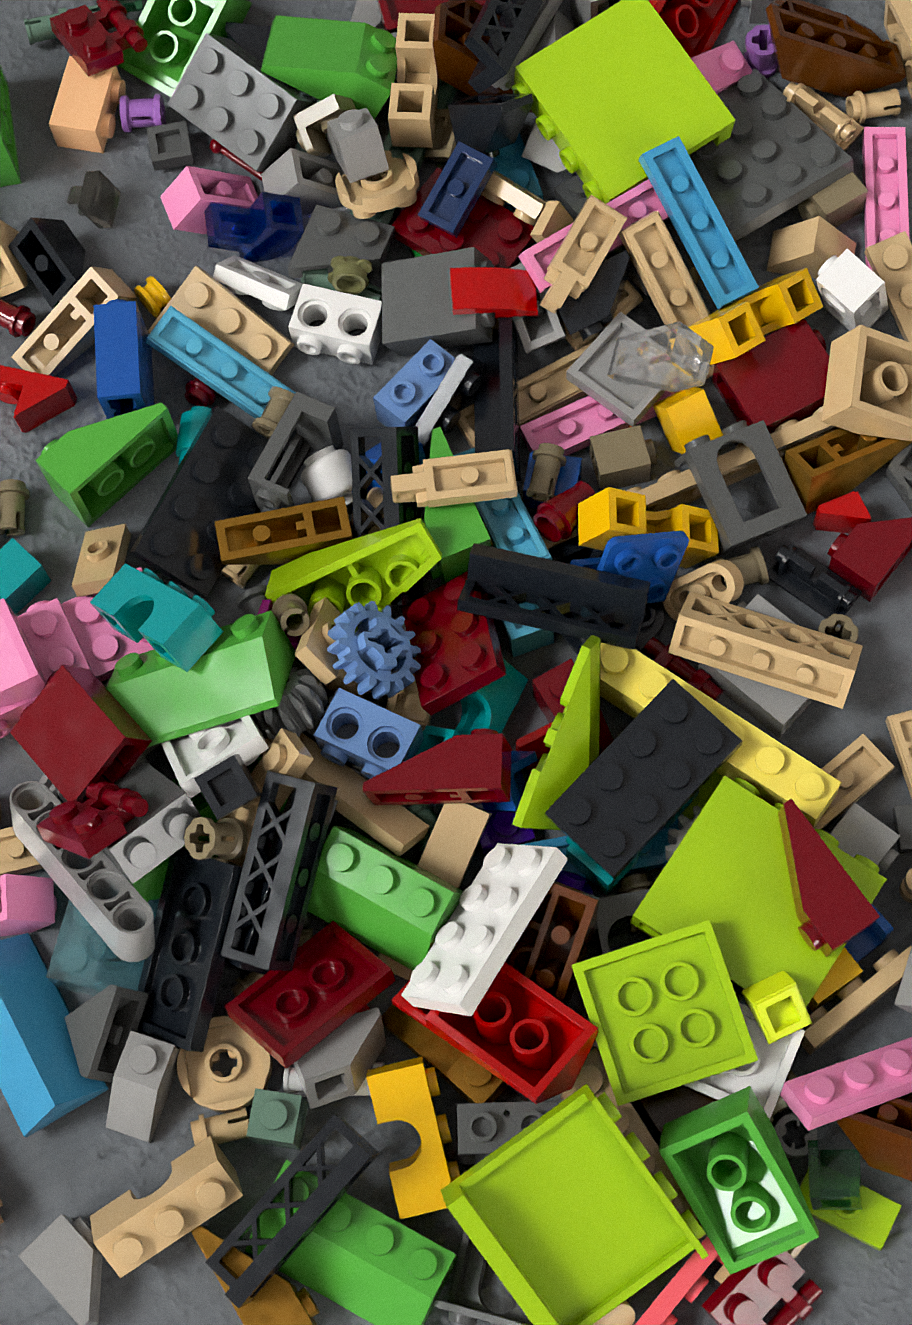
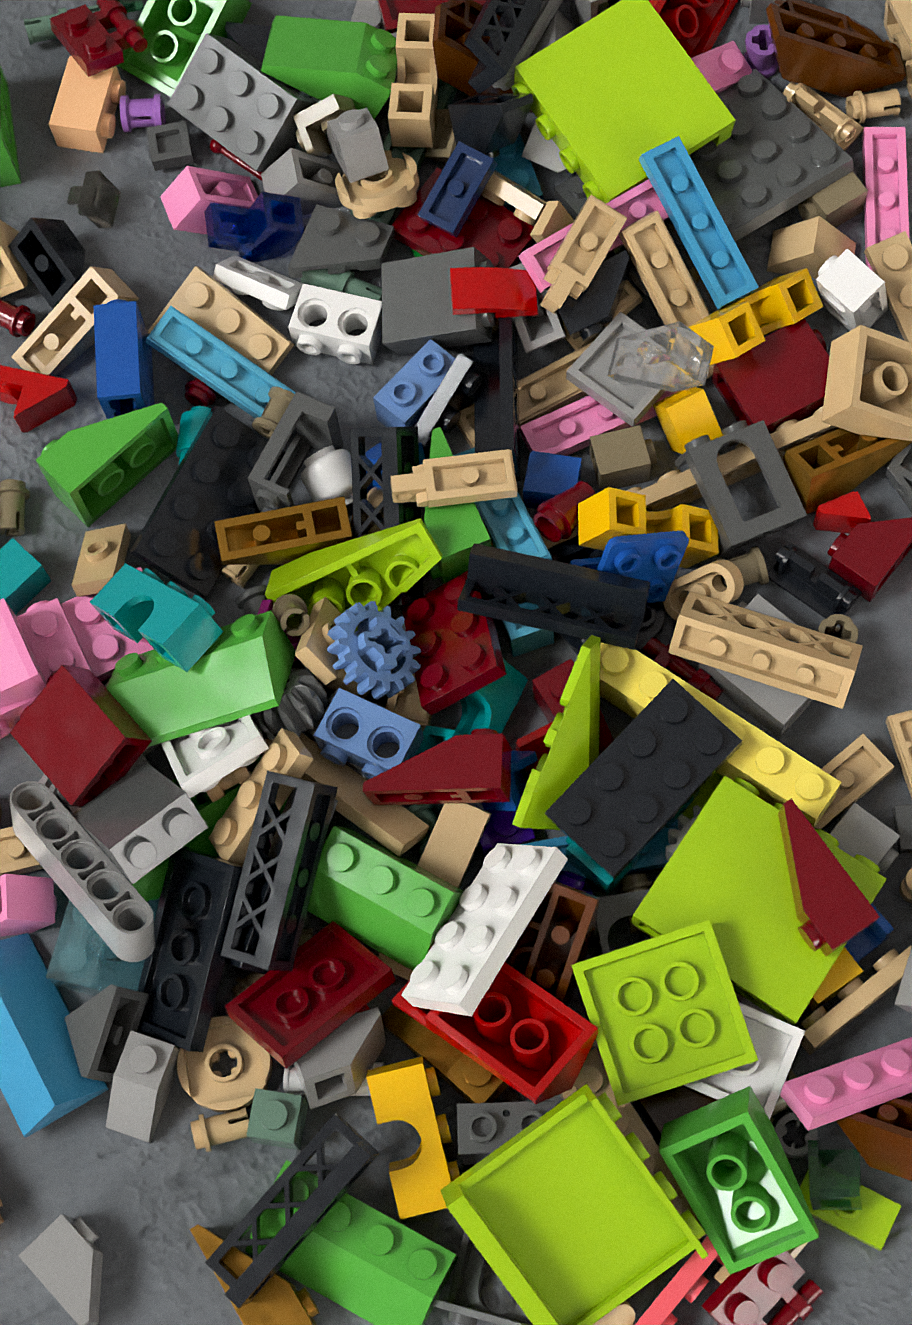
dark red plate [36,781,149,859] -> none
tan arch [90,1136,243,1278] -> none
yellow bush [134,276,171,318] -> none
dark tan bush [184,817,248,860] -> none
black tile [194,754,262,820] -> none
olive plate [328,256,372,295] -> none
dark tan pin [526,443,567,502] -> none
neon yellow slope [742,971,812,1044] -> none

